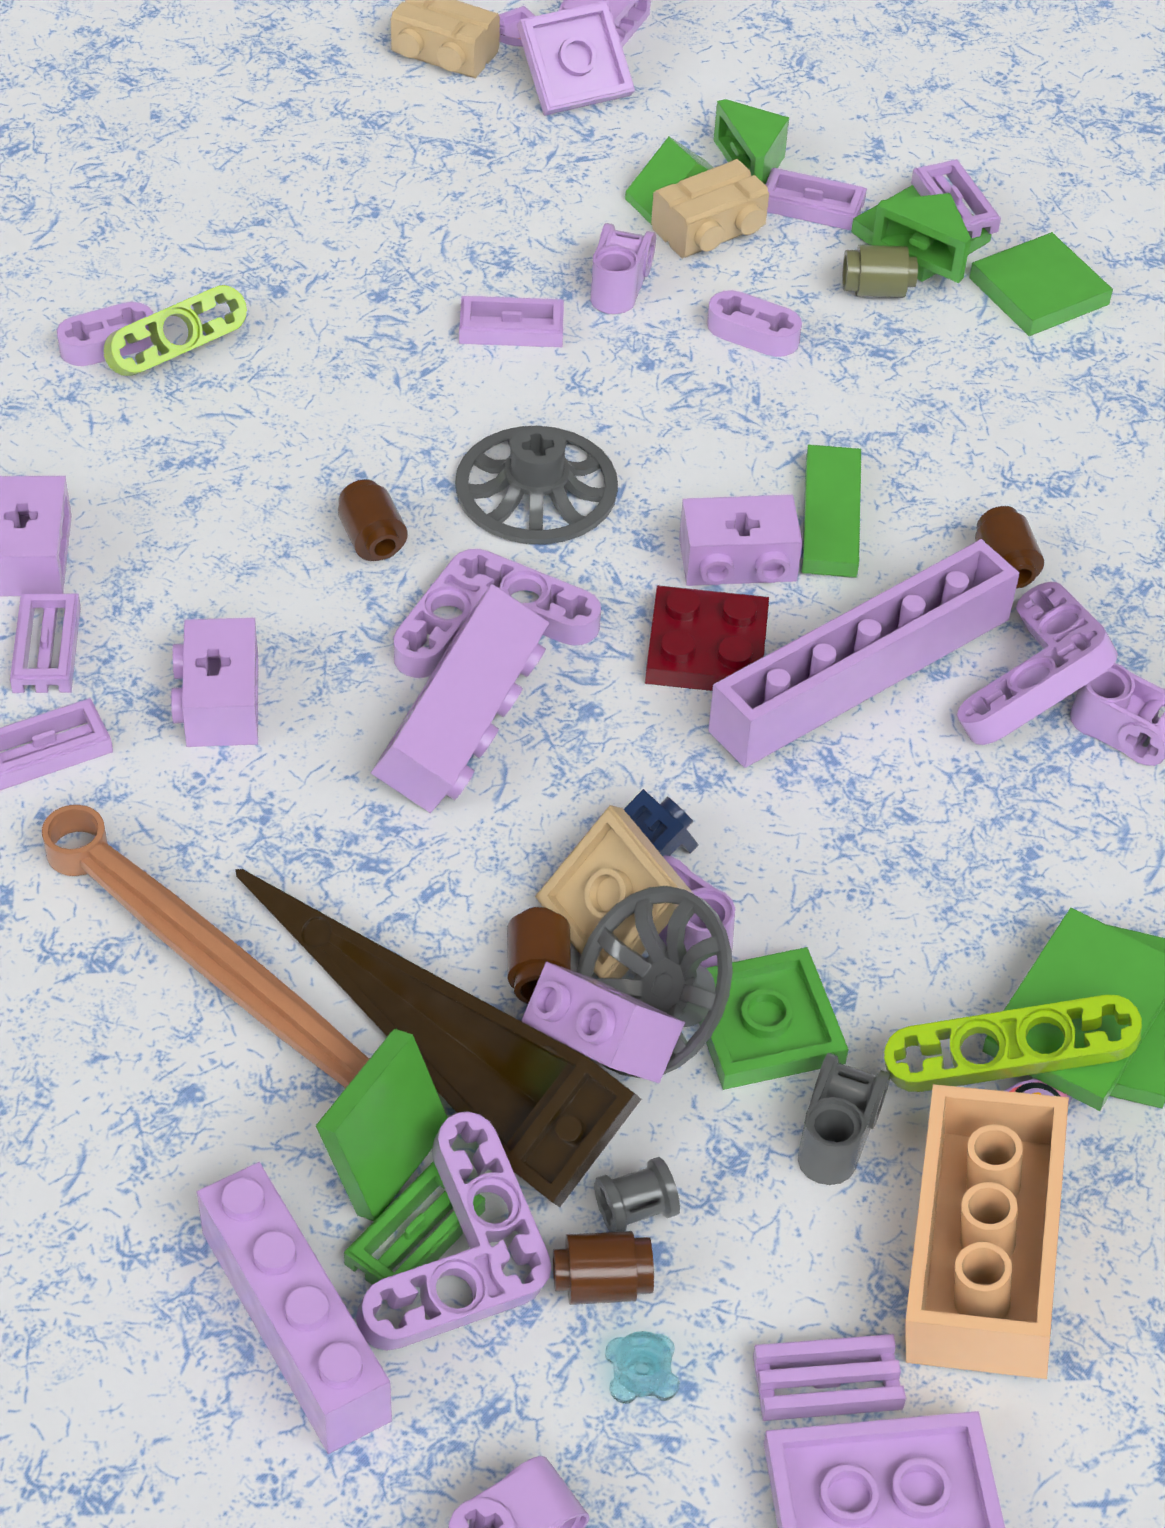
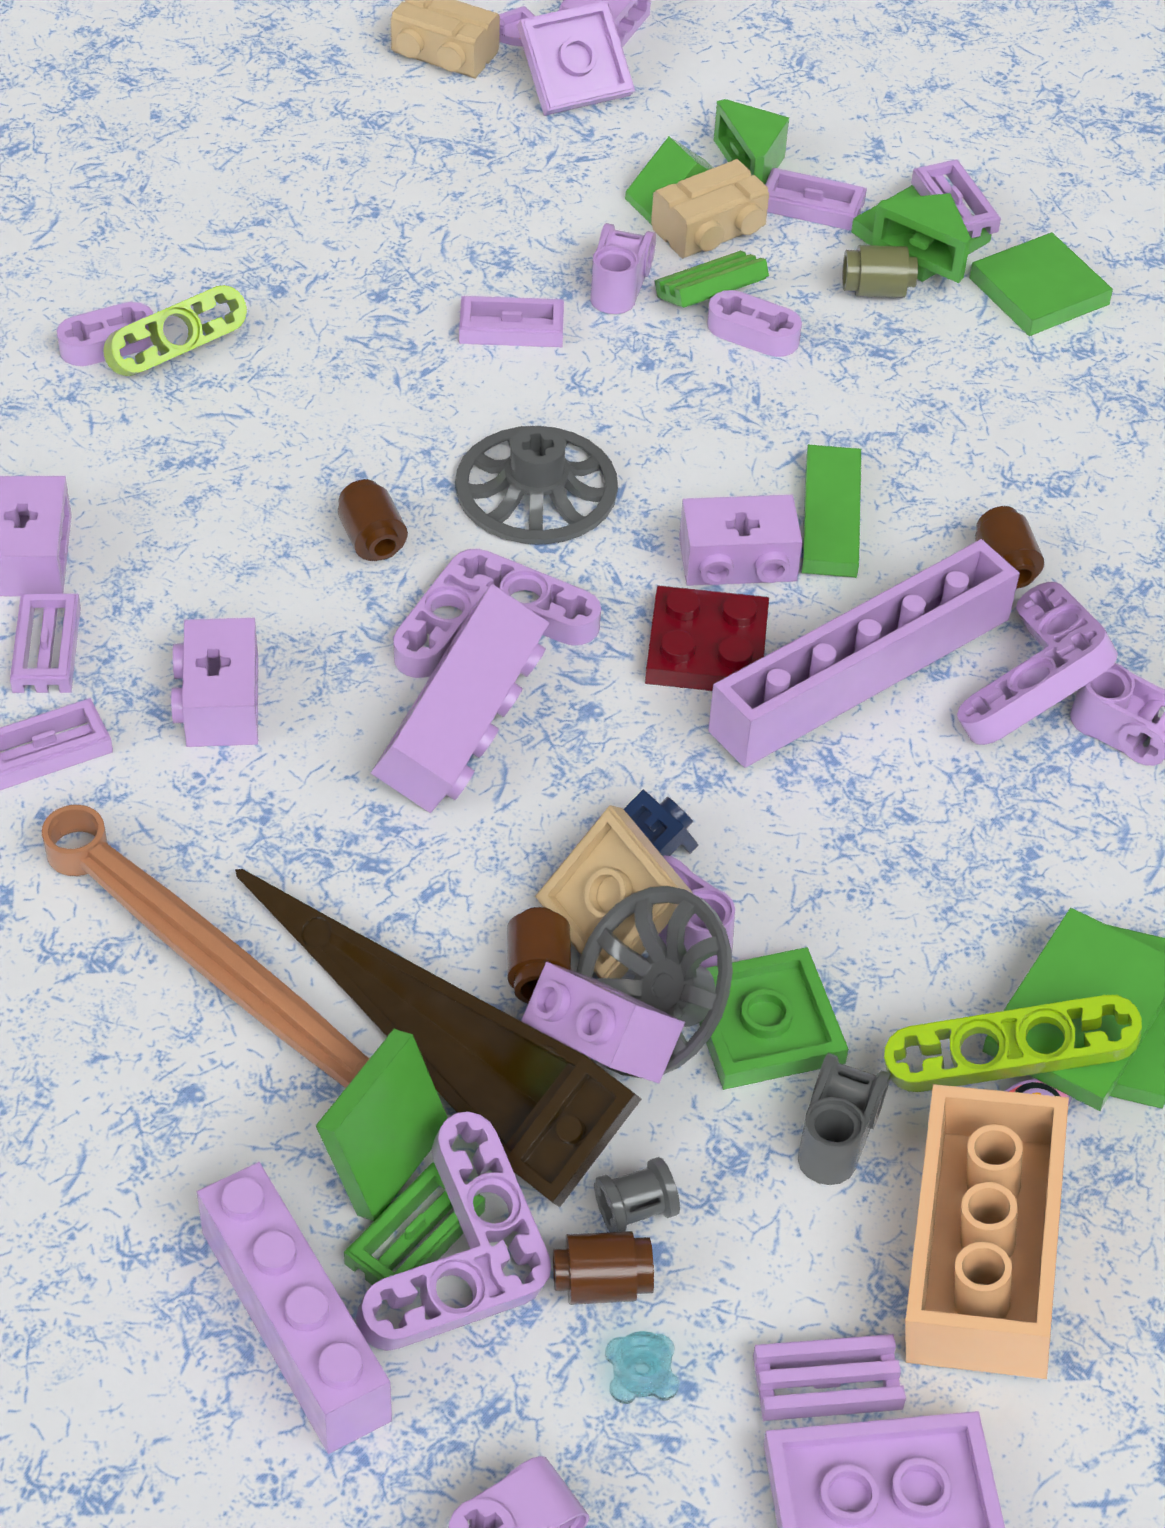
none -> bright green tile [654,250,769,308]

